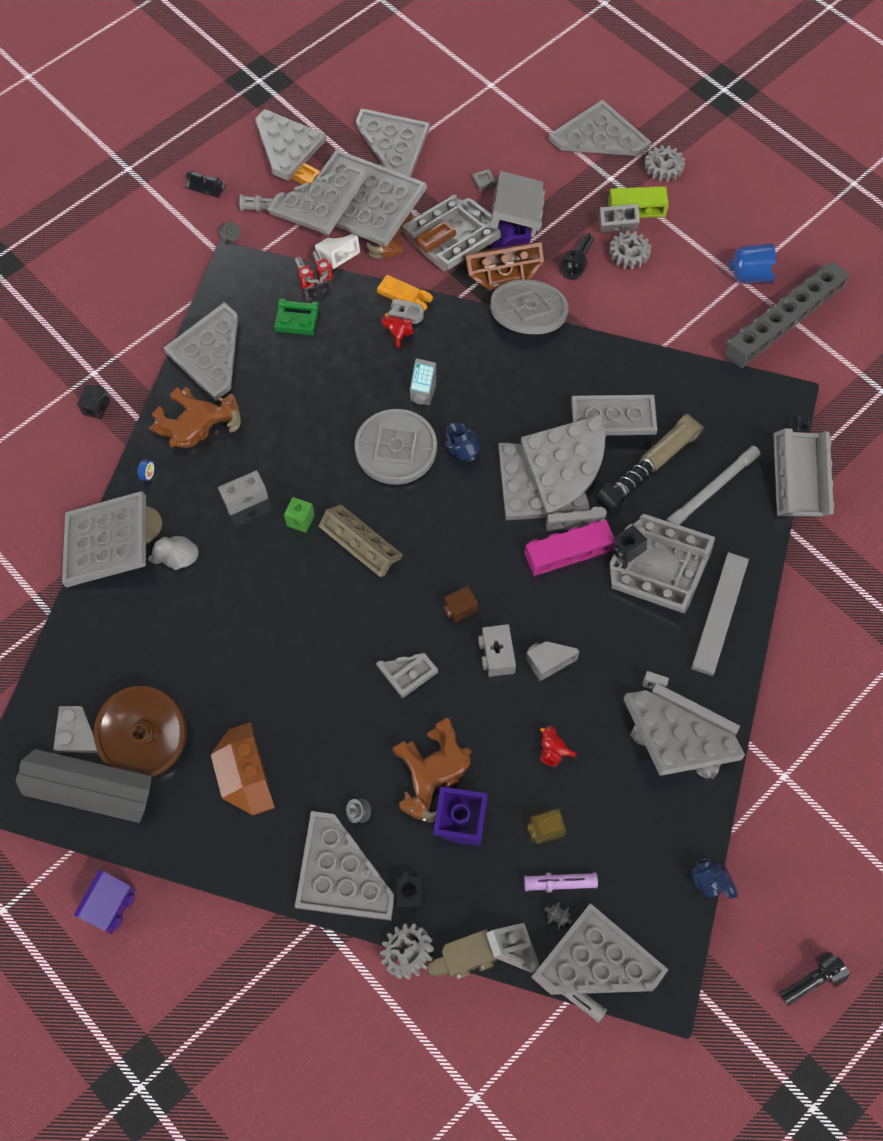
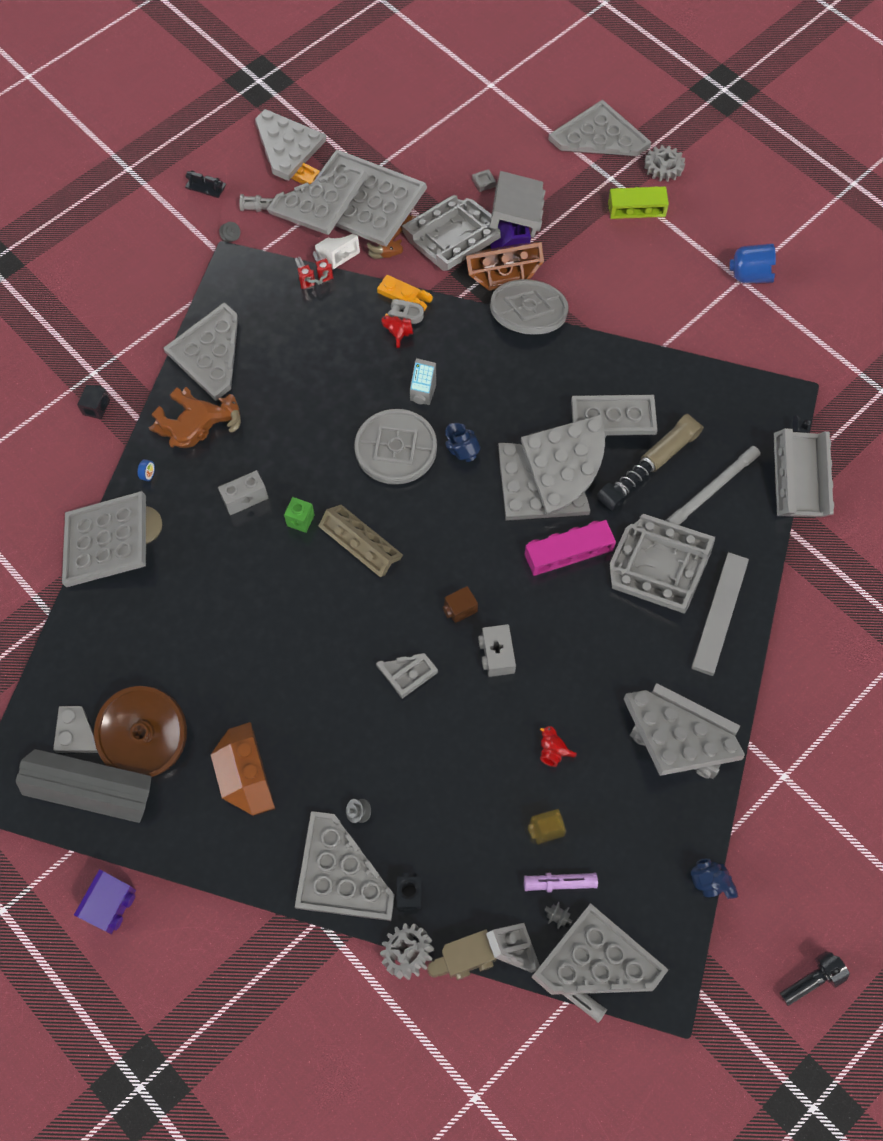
light grey hair [148,536,199,570] -> none
green plate [274,298,319,335] -> none
light grey plate [356,108,430,177] -> none
dark orange animal [392,718,472,823] -> none
dark orange tile [414,221,457,253] -> none
dark purple slope [433,787,488,847] -> none
light grey slope [526,641,579,681] -> none
light grey hinge [546,506,607,531] -> none
black piece [560,233,594,280] -> none
light grey brick [598,204,640,234] -> none
light grey gear [609,230,651,269] -> none
black brick [612,525,647,564] -> none
light grey tile [642,671,669,690] -> none
dark grey brick [724,261,850,369] -> none

